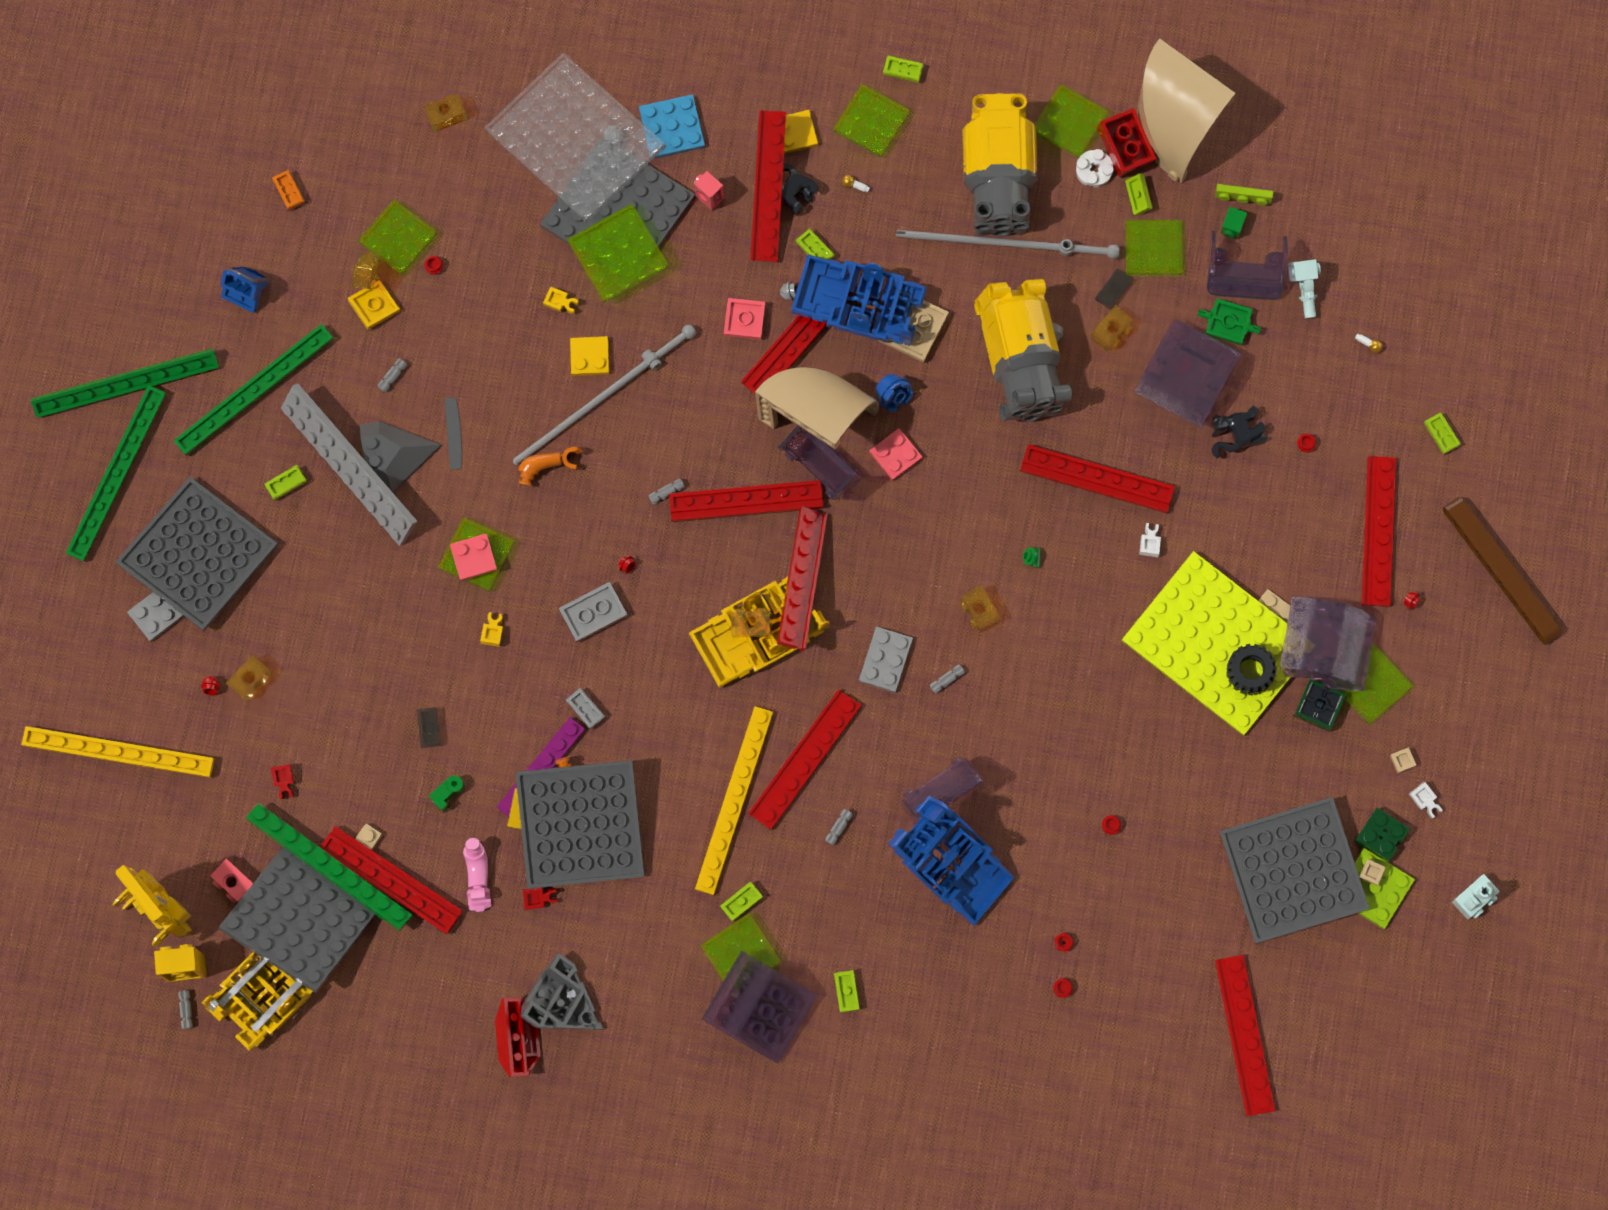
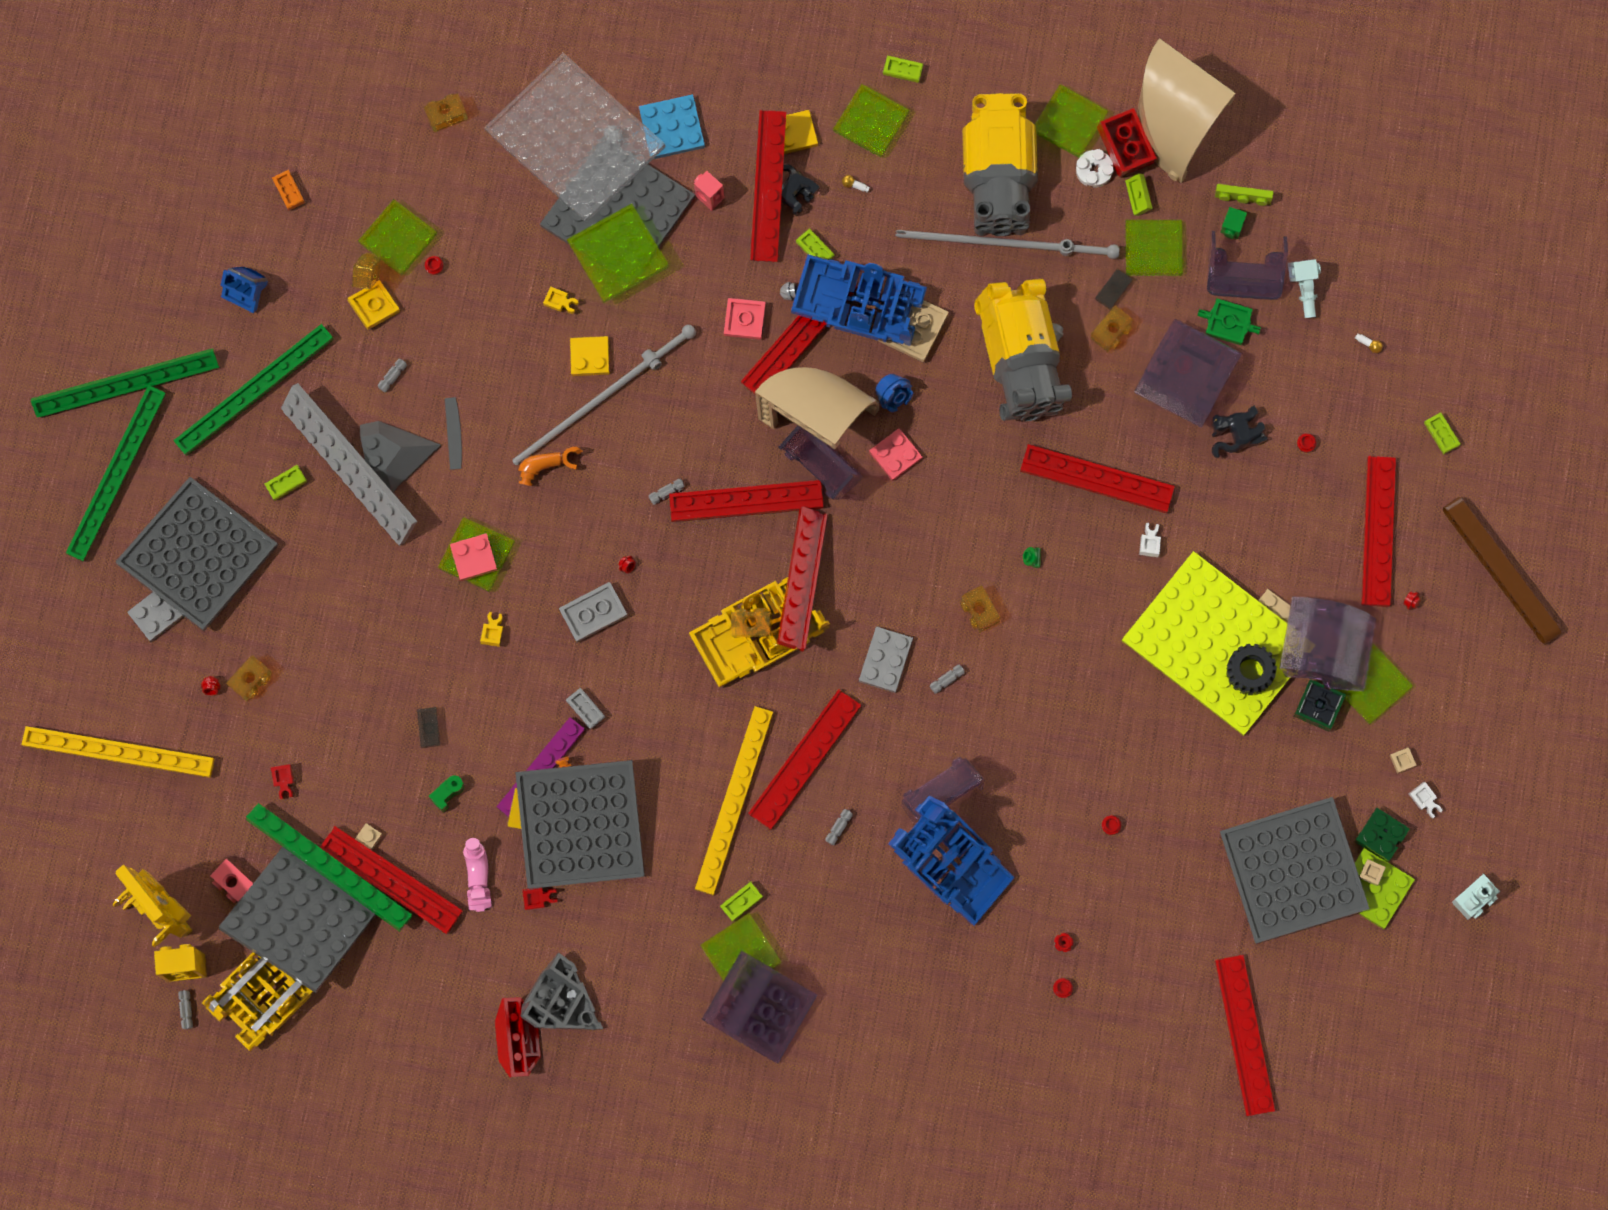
lime plate [834,970,860,1013] -> none

